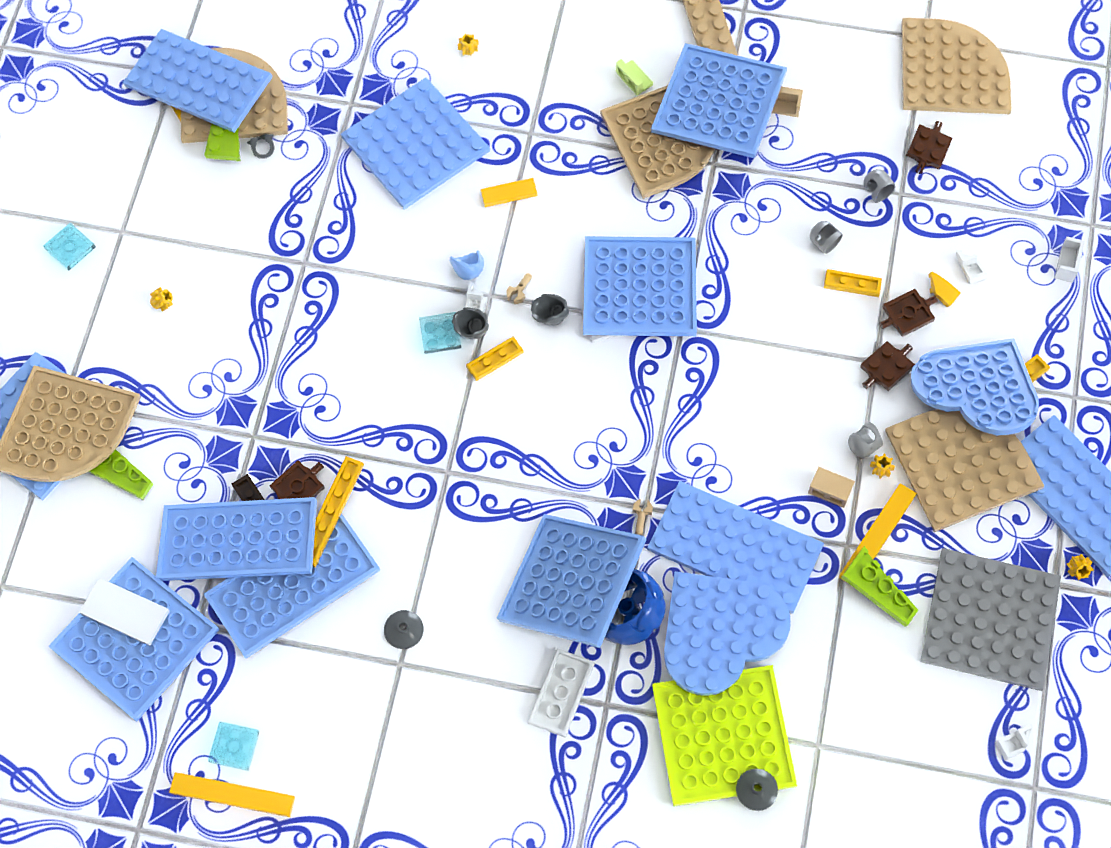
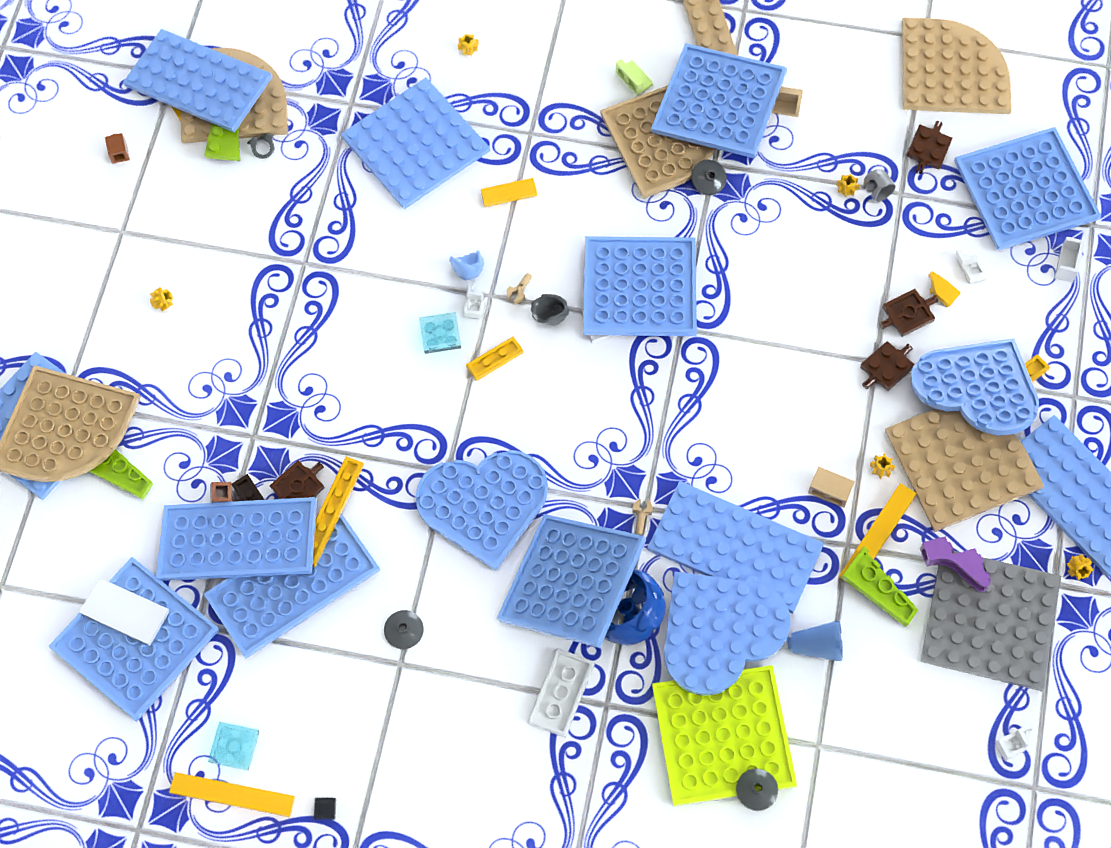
clear light blue plate [43,222,96,271] -> none
dark grey hair [452,307,490,339] -> none
light grey helmet [809,221,843,254] -> none
yellow tile [824,269,882,297] -> none
light grey helmet [848,422,883,458] -> none
none -> dark orange brick [105,133,130,164]
none -> dark orange brick [210,482,232,503]
none -> black tile [314,797,337,820]
none -> light blue plate [416,450,548,571]
none -> dark grey dish [691,159,727,195]
none -> medium blue cone [787,621,843,661]
none -> yellow gear [836,174,860,197]
none -> medium lavender arch [920,536,991,592]
none -> light blue plate [954,127,1101,251]

